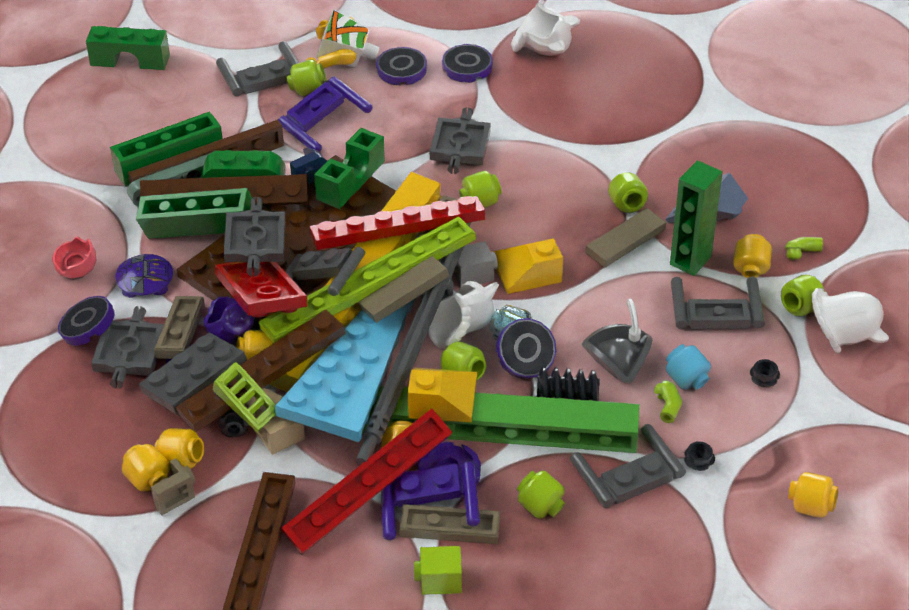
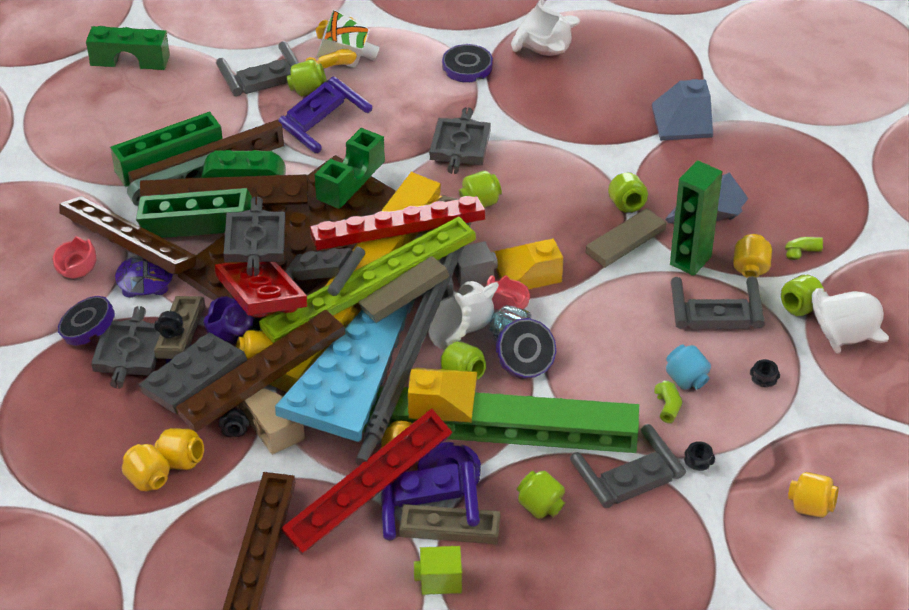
dark tan bracket [151,458,196,516] -> none
lime slope [213,362,276,433] -> none
dark blue plate [290,148,327,184] -> none
tile [376,47,427,85] -> none
black piece [536,366,600,401] -> none
dark grey hat [582,299,653,383] -> none
none -> reddish brown plate [59,196,196,274]
none -> black plate [154,311,184,338]
none -> coral hair [486,275,530,314]
none -> sand blue slope [652,79,713,141]

